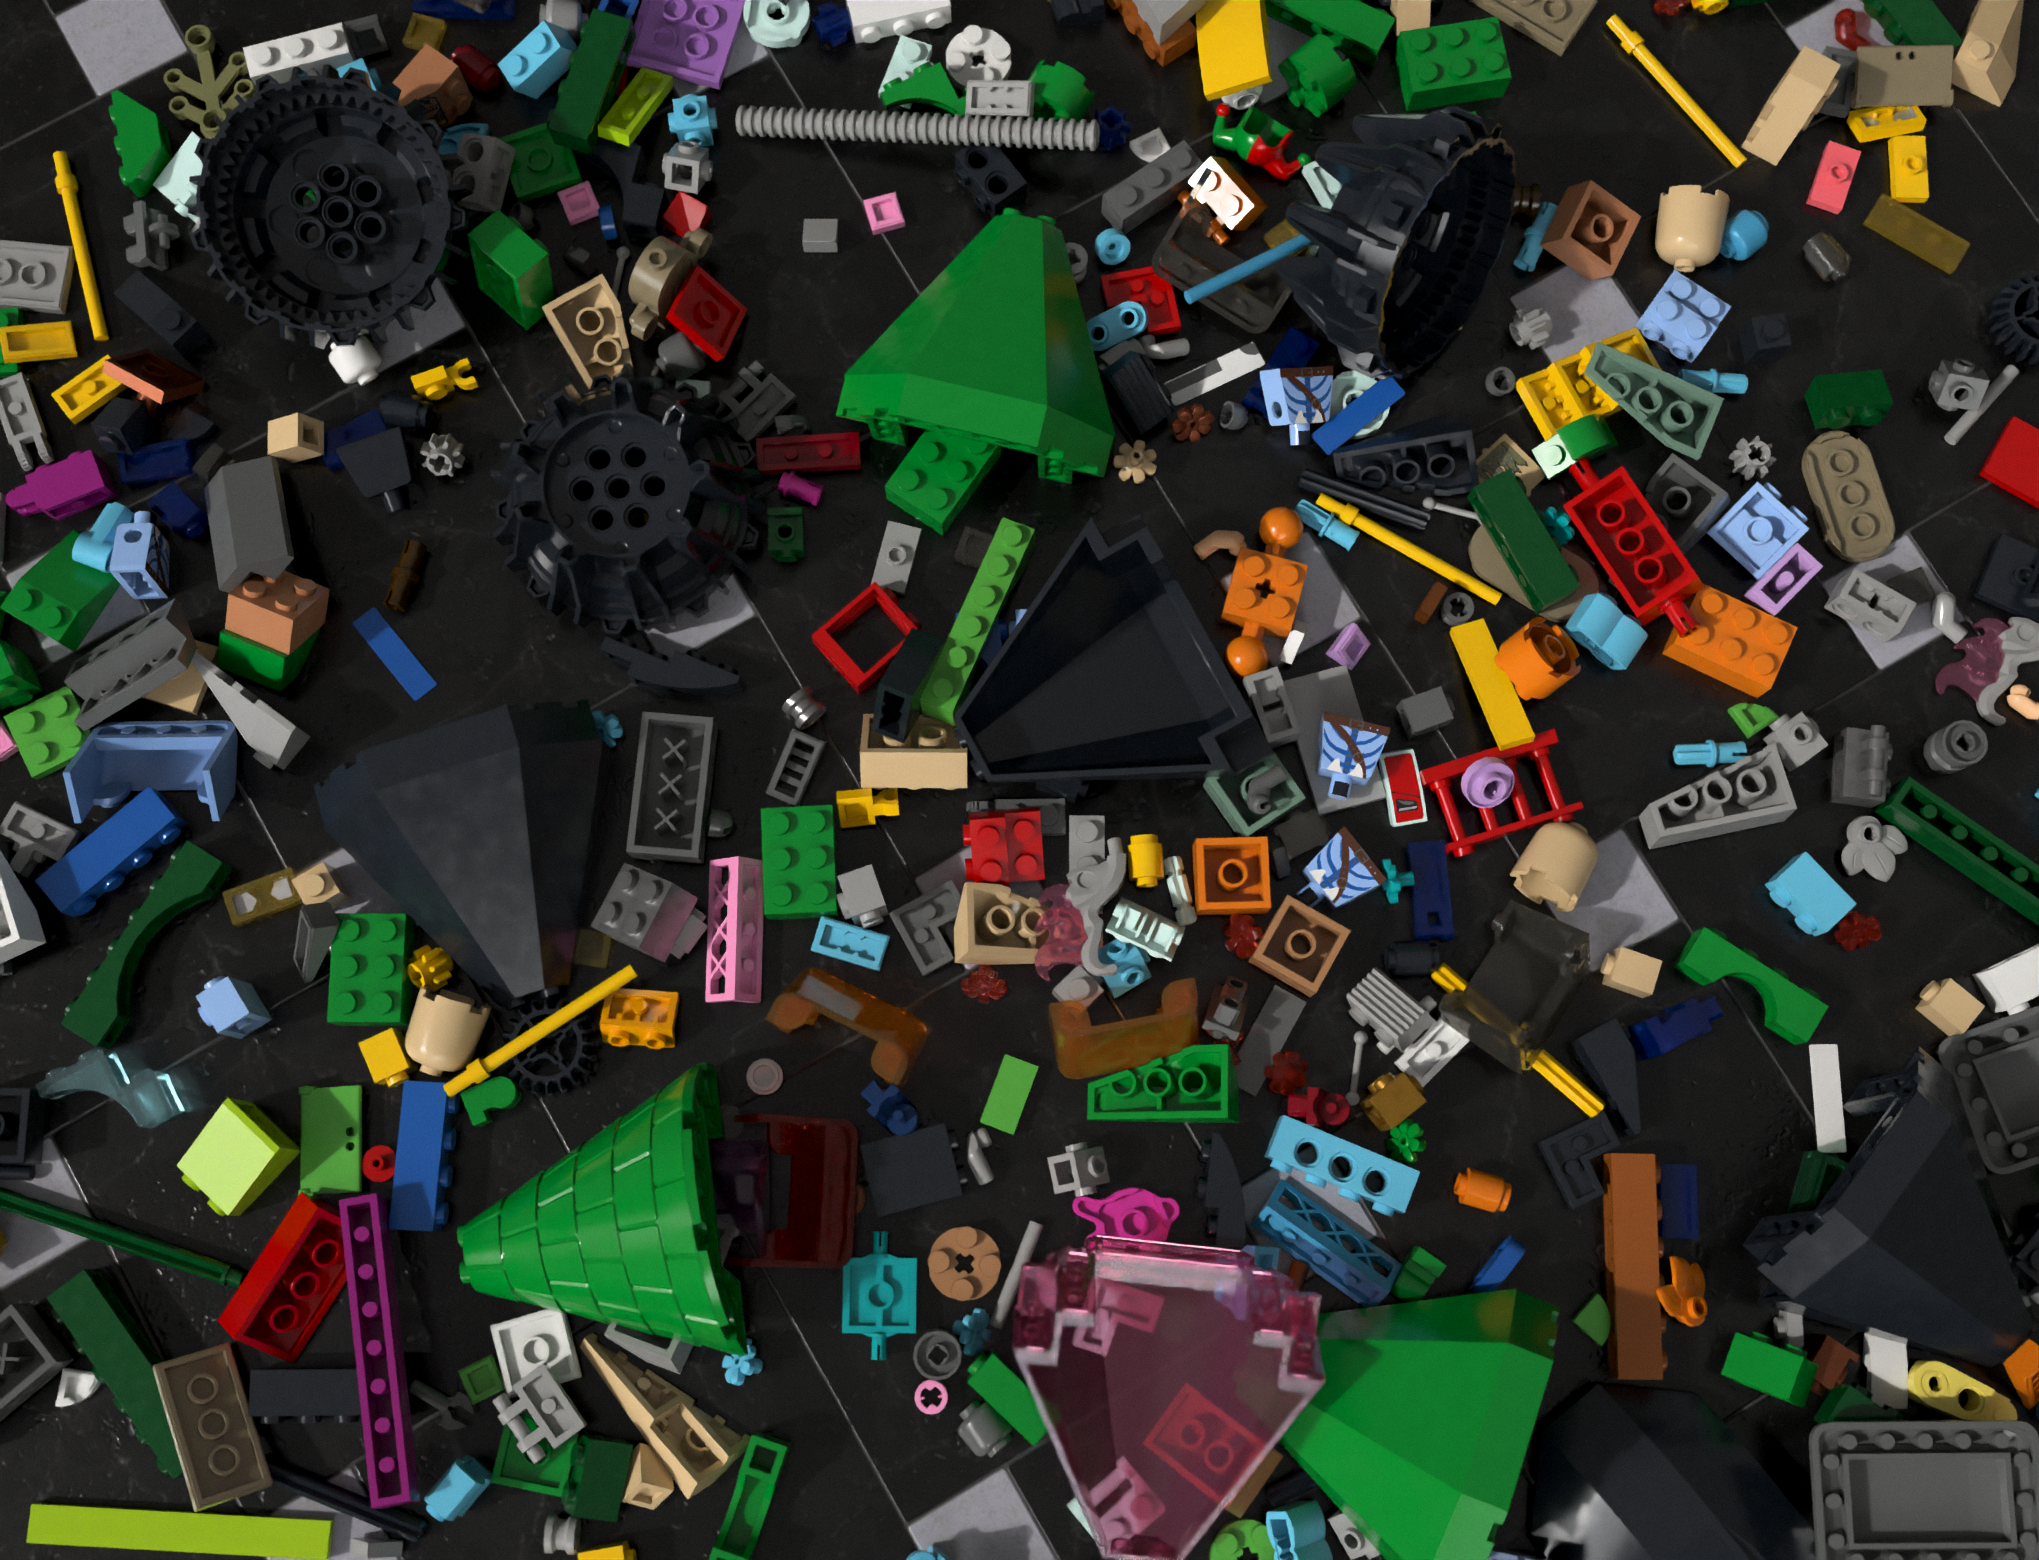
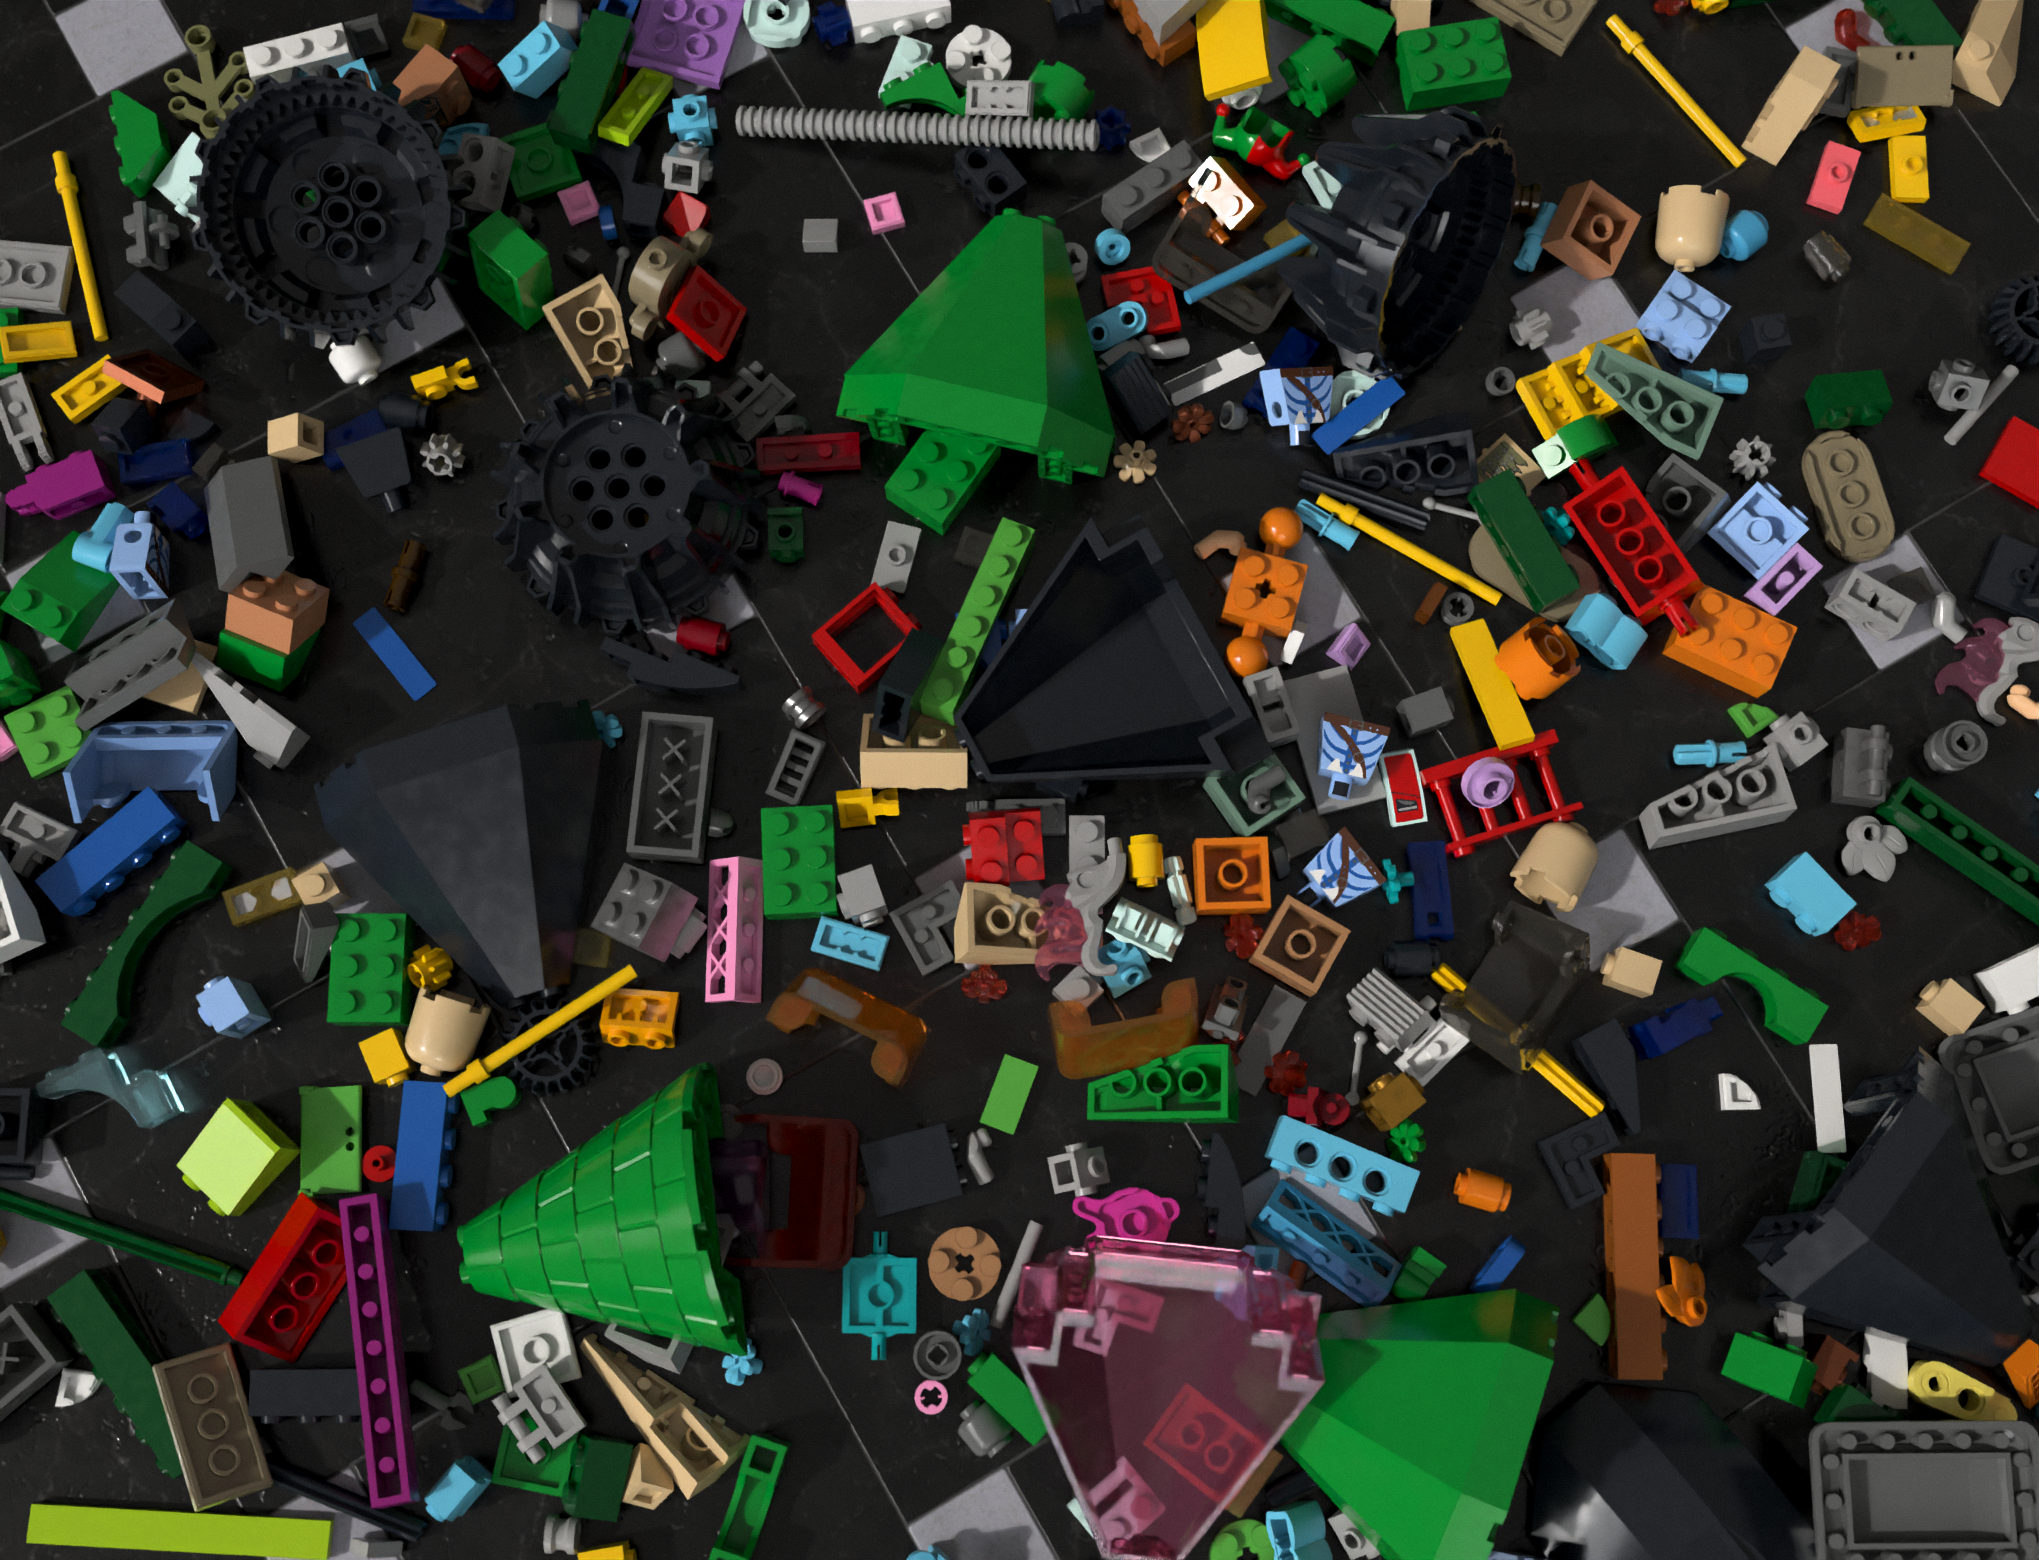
dark blue hips [861,1078,919,1137] -> none
none -> dark red brick [676,615,731,657]
none -> white tile [1718,1073,1761,1110]

